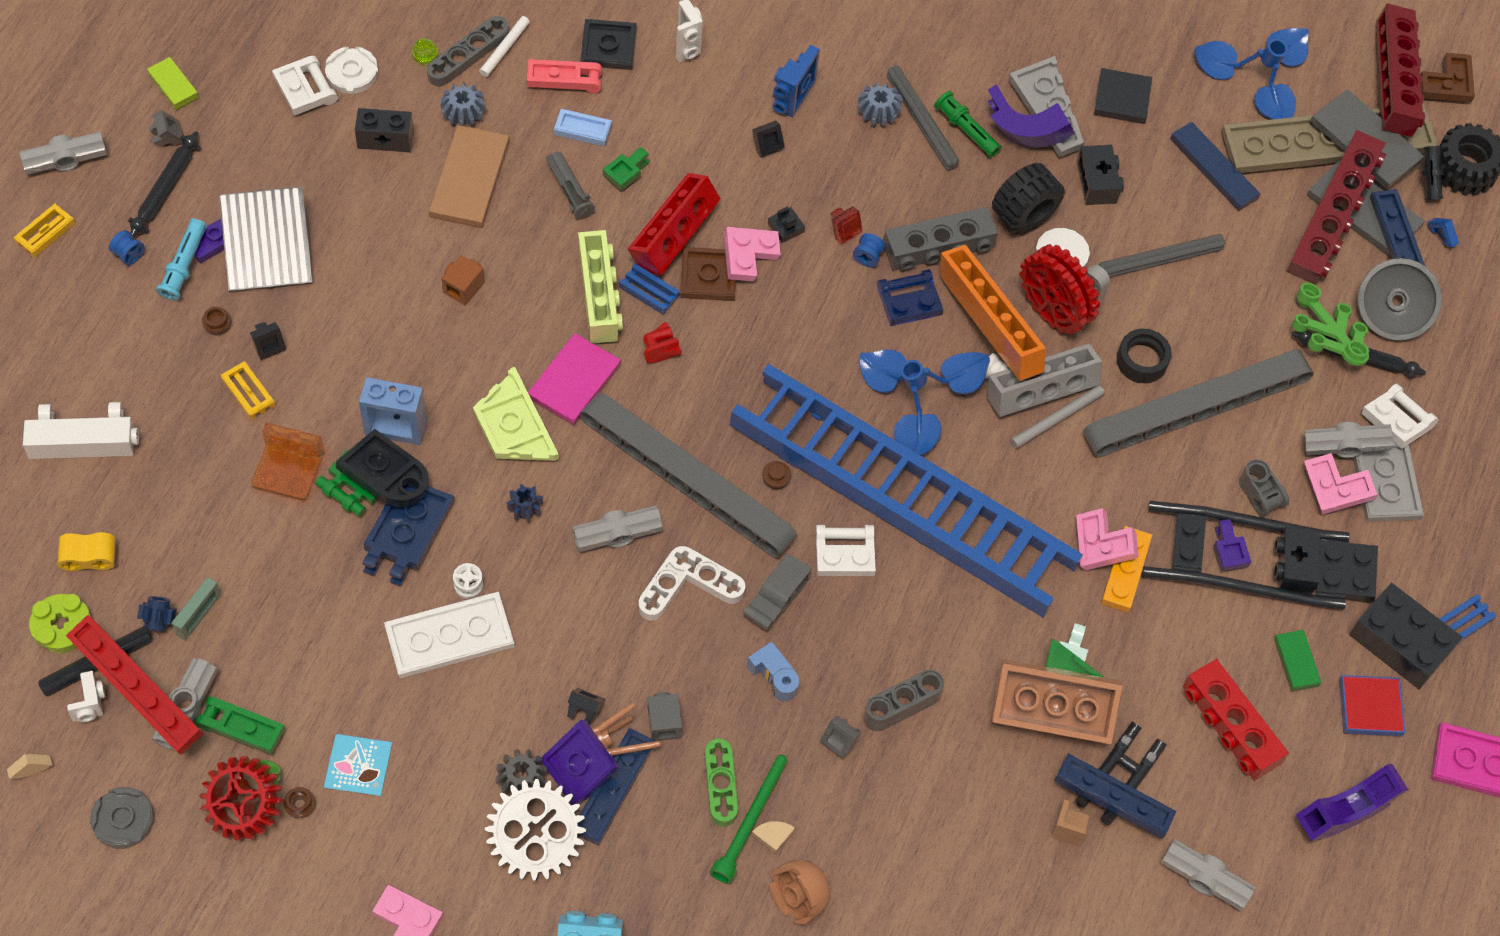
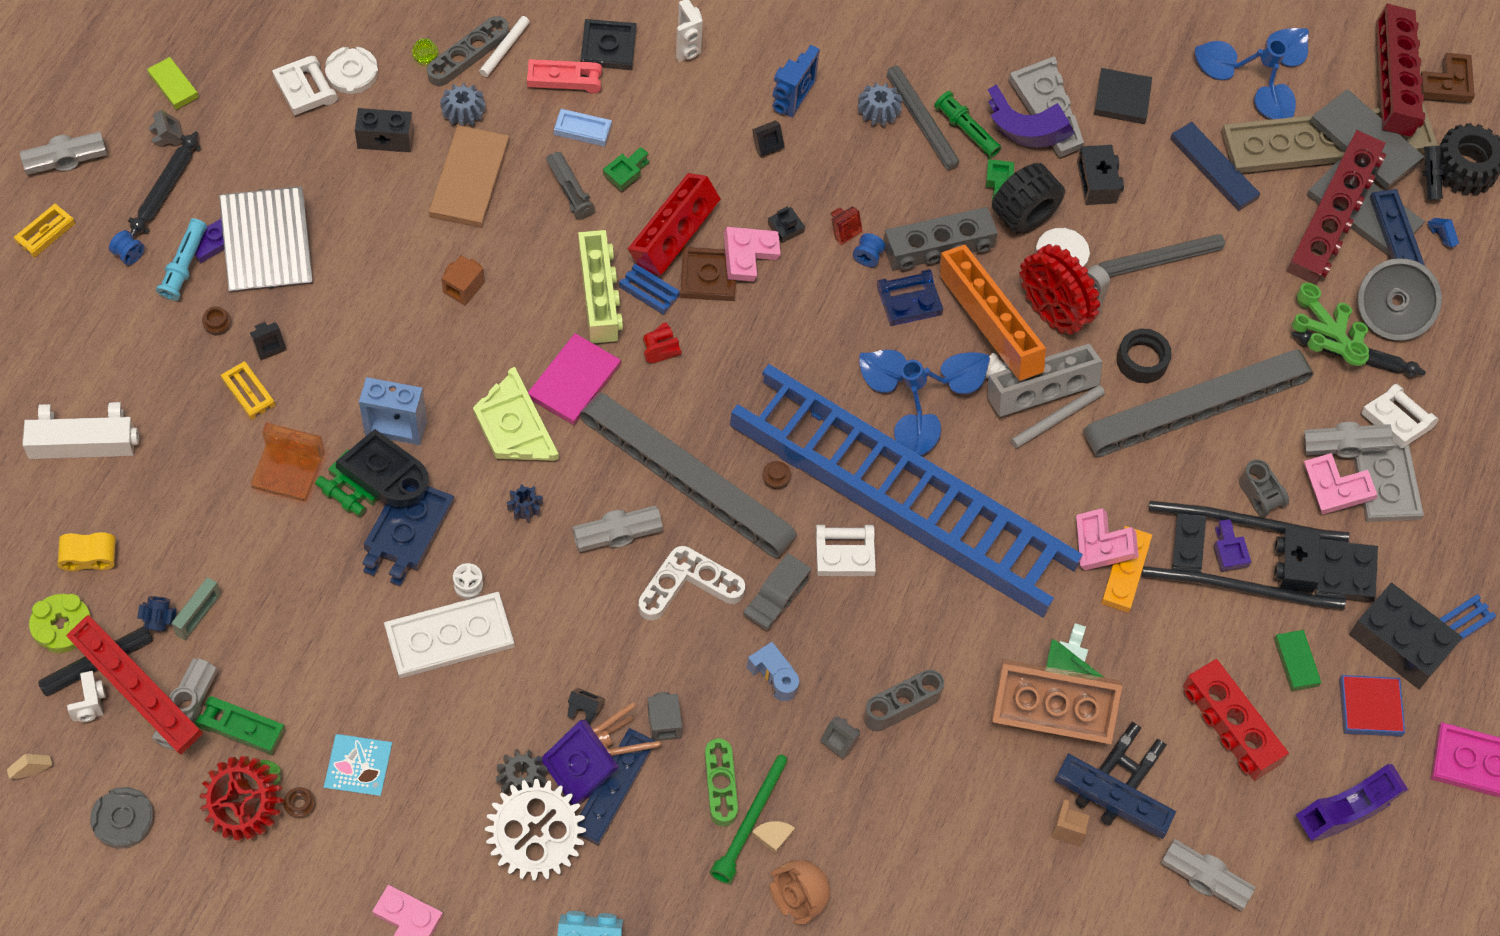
none -> green plate [985,159,1014,206]

